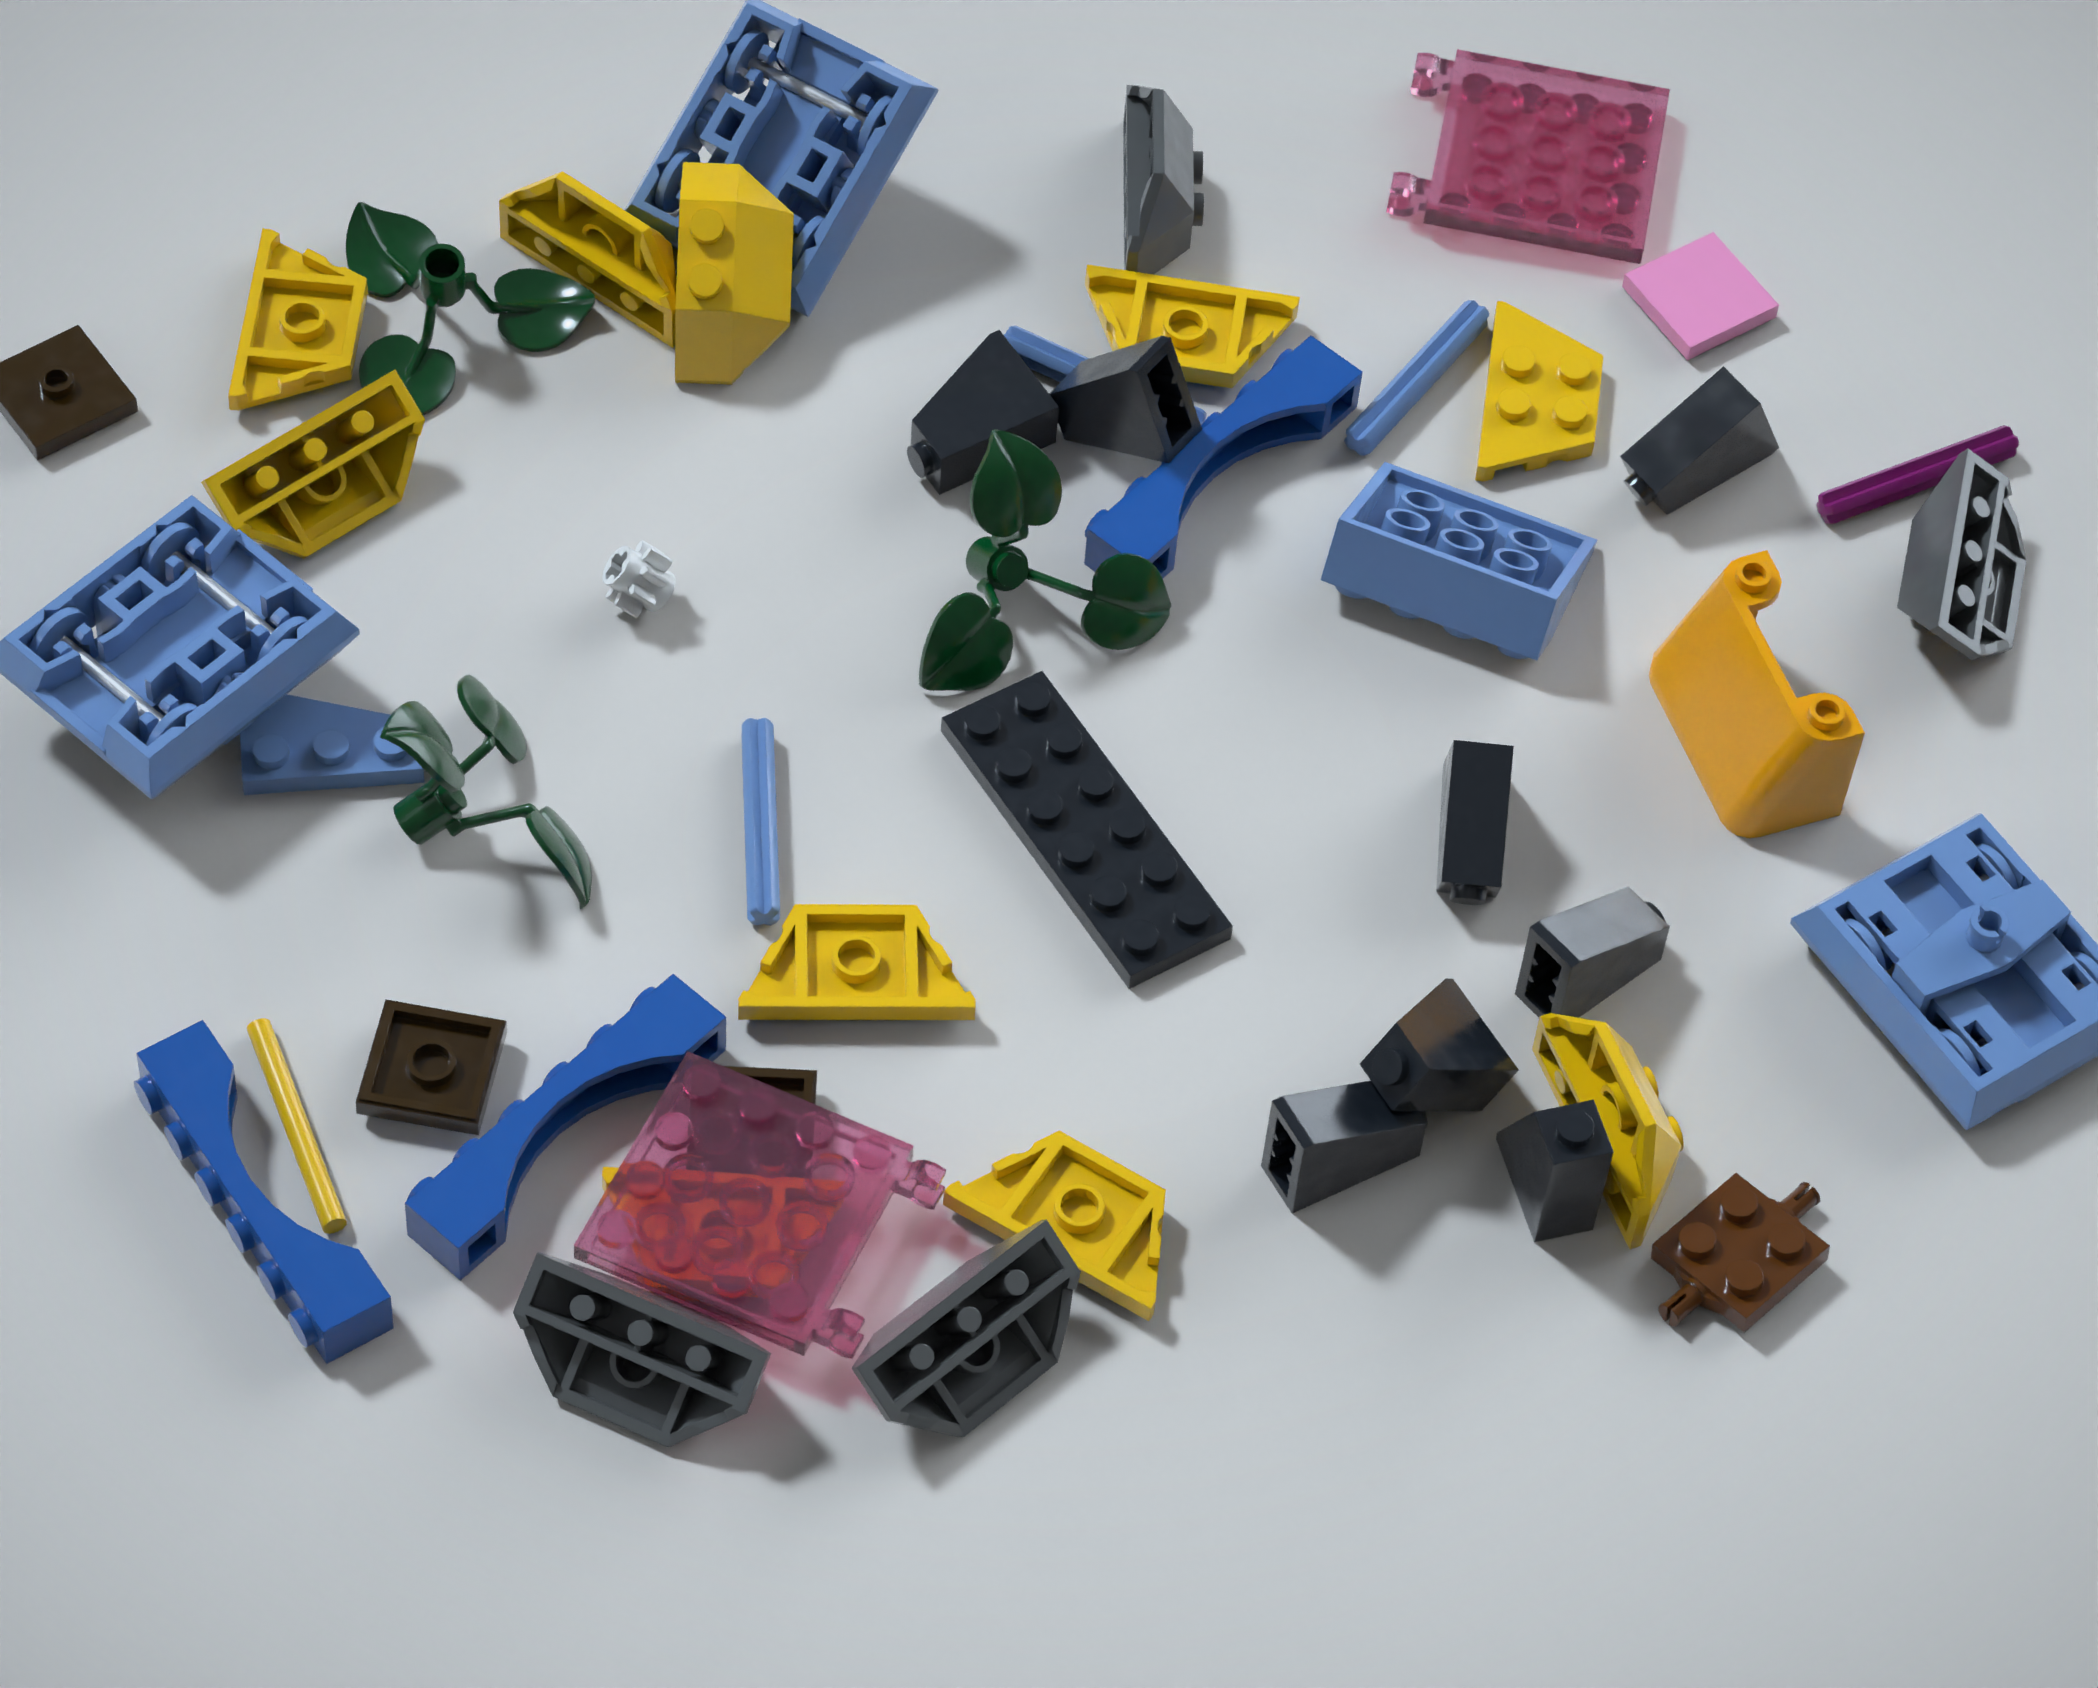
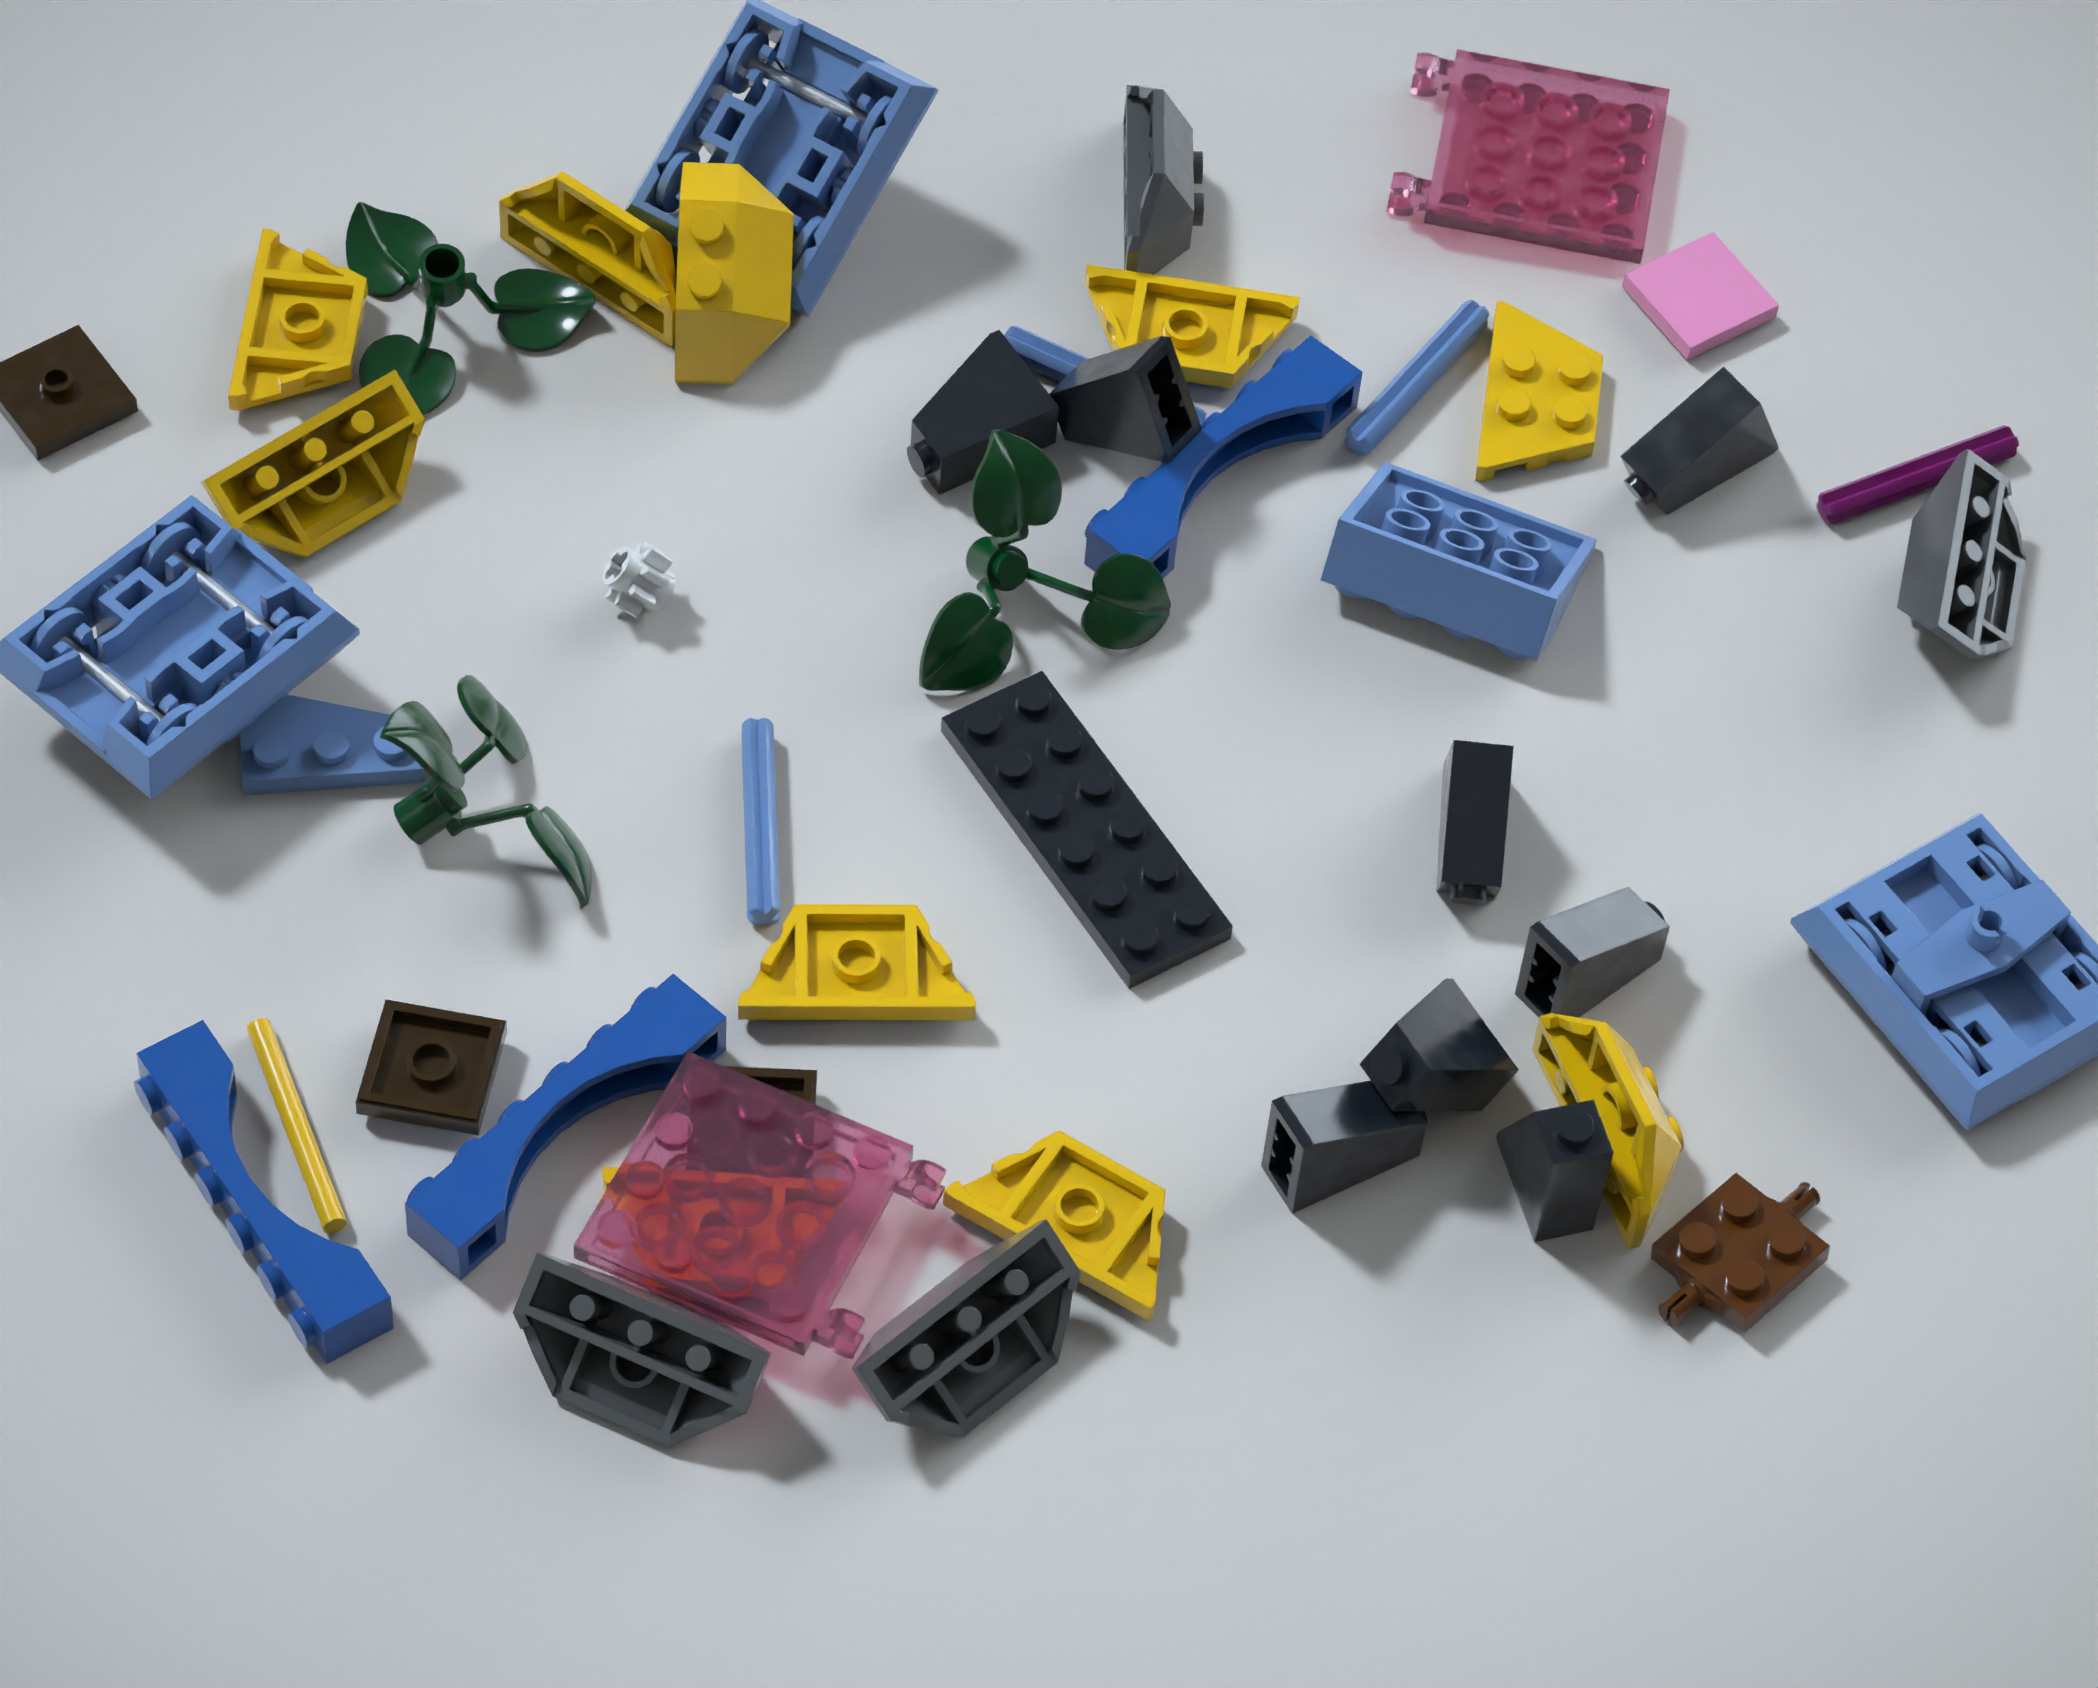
light orange windscreen [1648,550,1865,838] -> none

